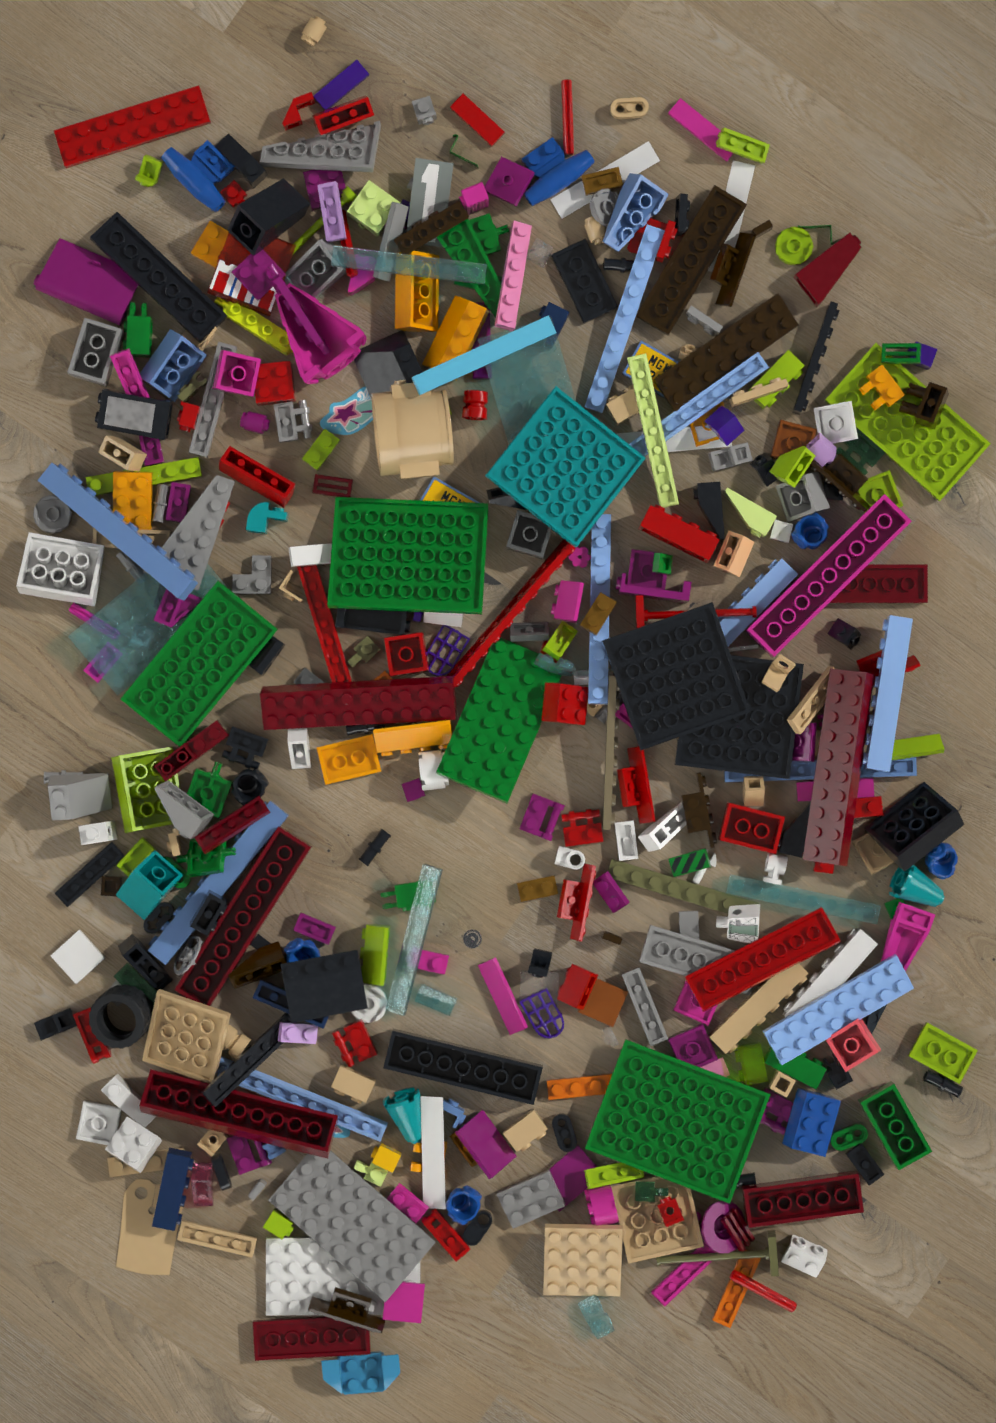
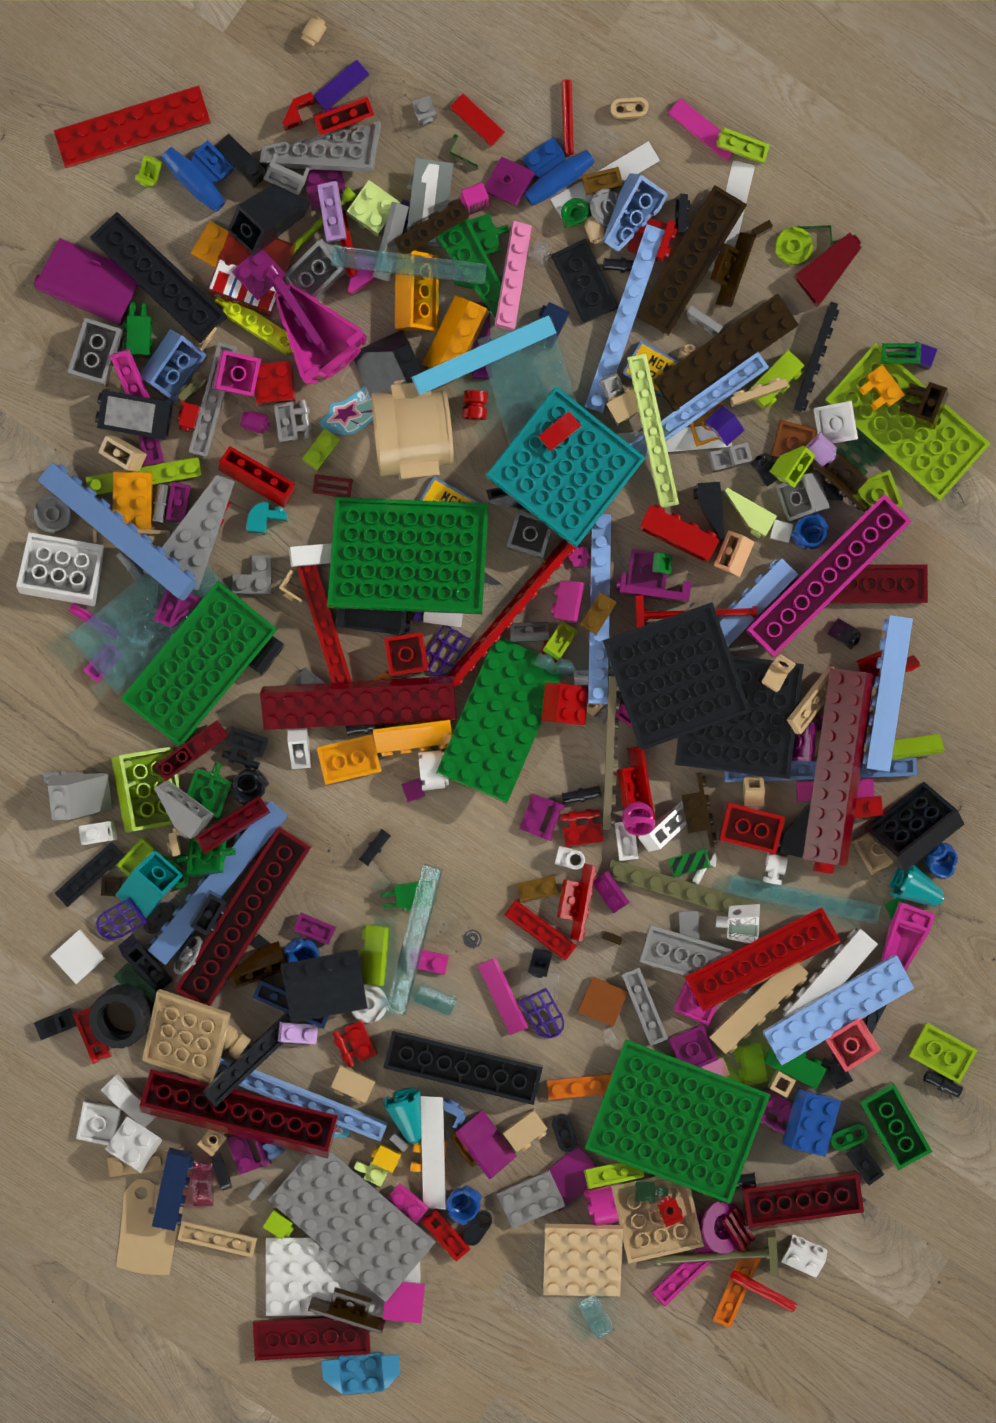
red plate [220,180,248,208] -> none
olive plate [347,636,380,668] -> none
red brick [557,964,598,1010] -> none
none -> dark purple window [96,898,147,940]
none -> light grey panel [264,152,310,195]
none -> light grey tile [389,1132,409,1152]
none -> red tile [504,899,577,961]
none -> red slope [538,411,581,451]
none -> green piece [561,198,591,228]
none -> black pin [561,785,601,805]
none -> light grey tile [599,372,624,398]
none -> dark pink helmet [622,802,655,836]

